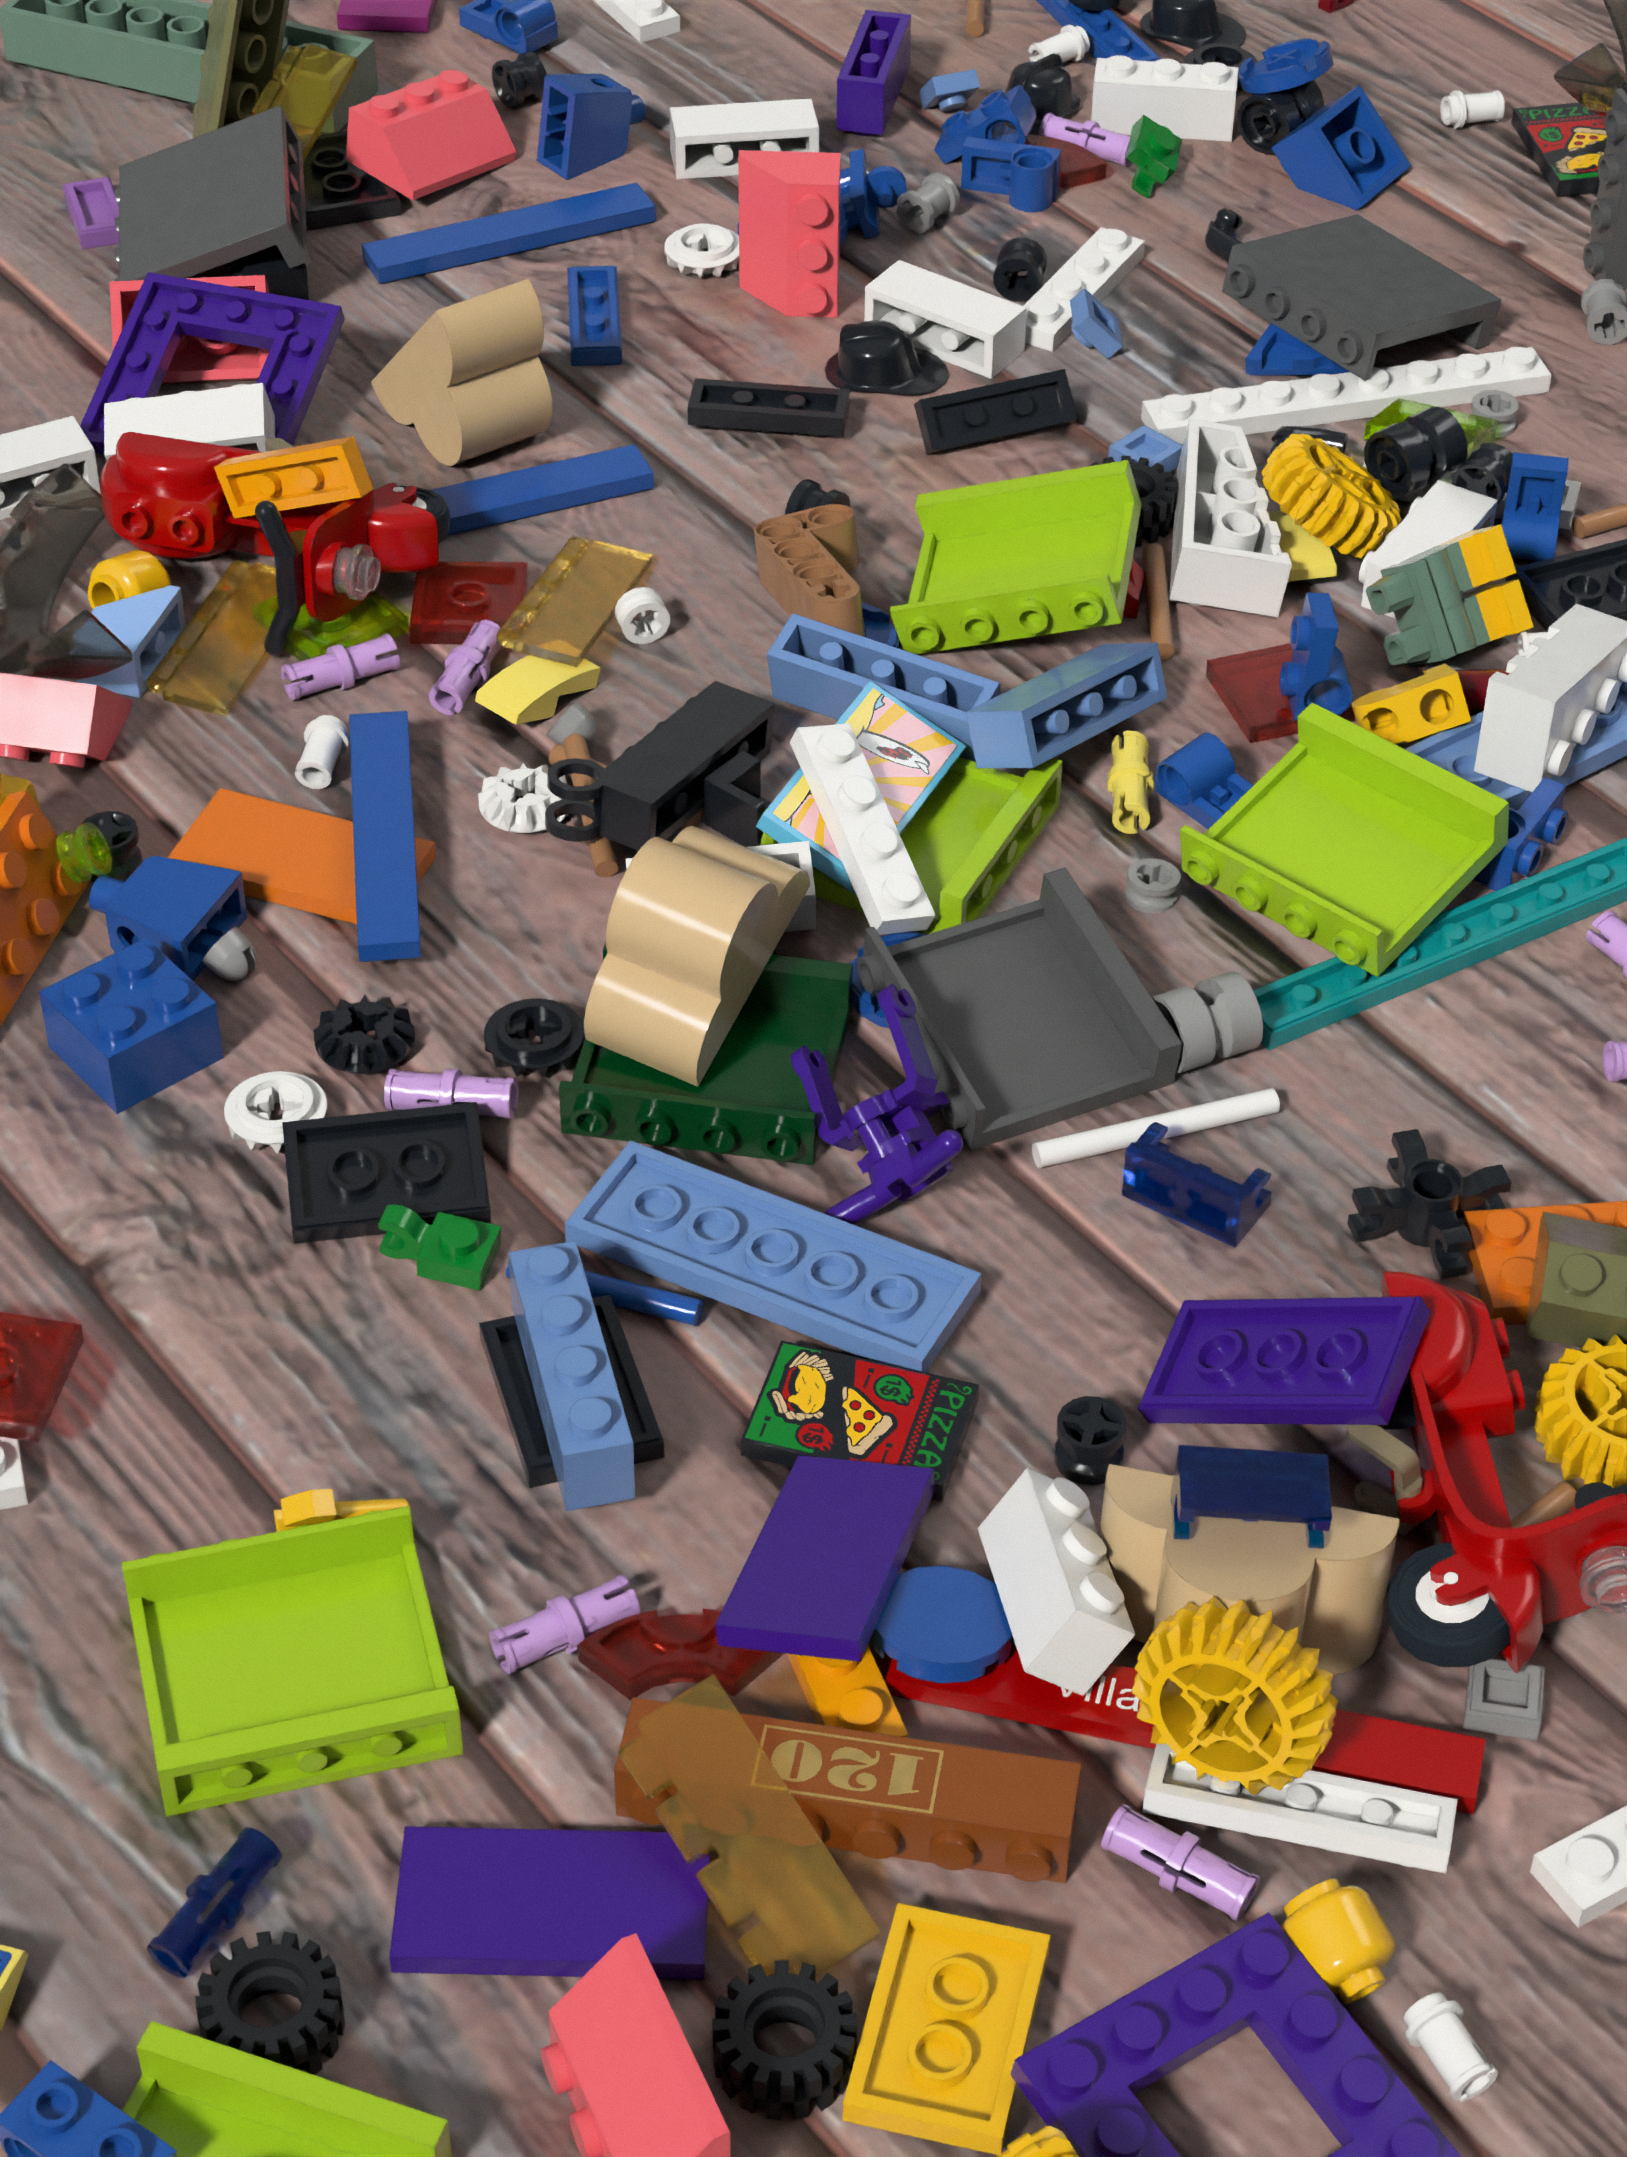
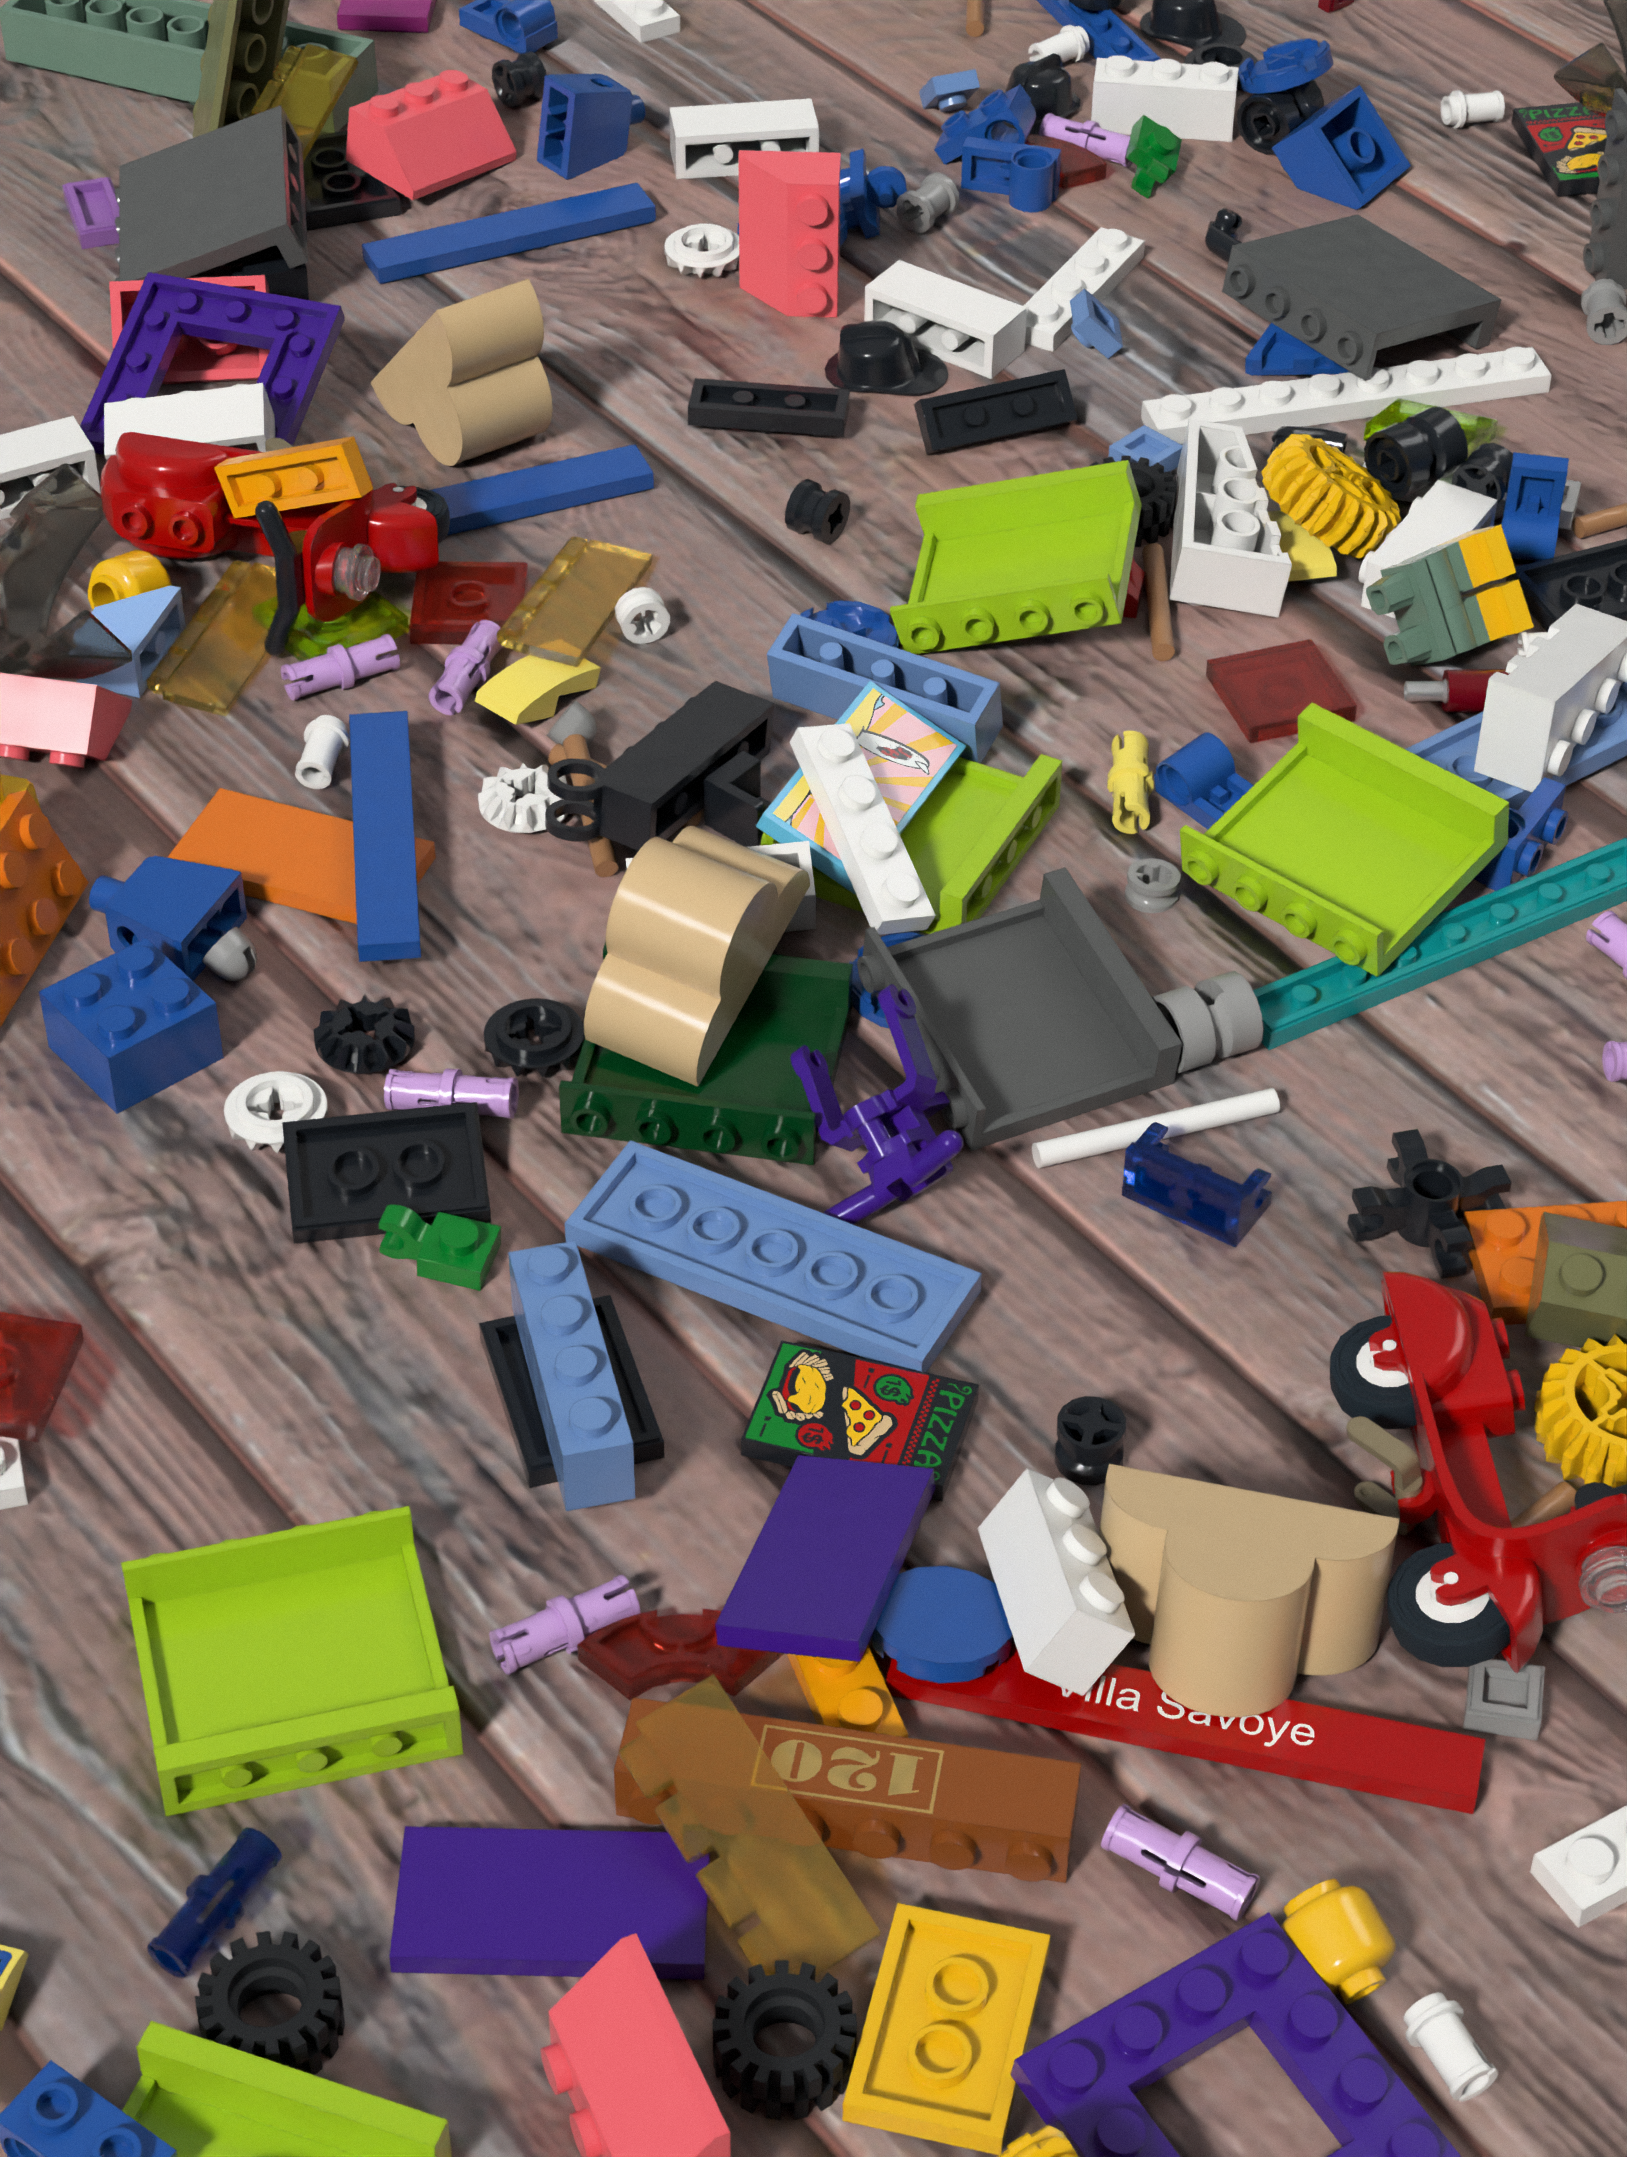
clear neon green bush [56,822,112,884] -> none
black wheel [77,811,143,883] -> none
yellow bar [273,1489,411,1532] -> none
blue bar [506,1261,703,1326] -> none
blue tile [567,266,622,366] -> none
medium nougat beam [754,504,865,637] -> none
dark purple brick [836,10,911,136] -> none
medium blue brick [966,642,1167,768] -> none
black wheel [993,237,1047,302] -> none
yellow gear [1131,1596,1339,1796] -> none
dark purple tile [1137,1296,1431,1425] -> none
white plate [1142,1744,1457,1874] -> none
clear blue hinge [1170,1445,1332,1549] -> none
blue plate [1279,592,1353,720] -> none
yellow leg [1352,664,1471,744] -> none
light grey bush [1469,390,1519,438] -> none

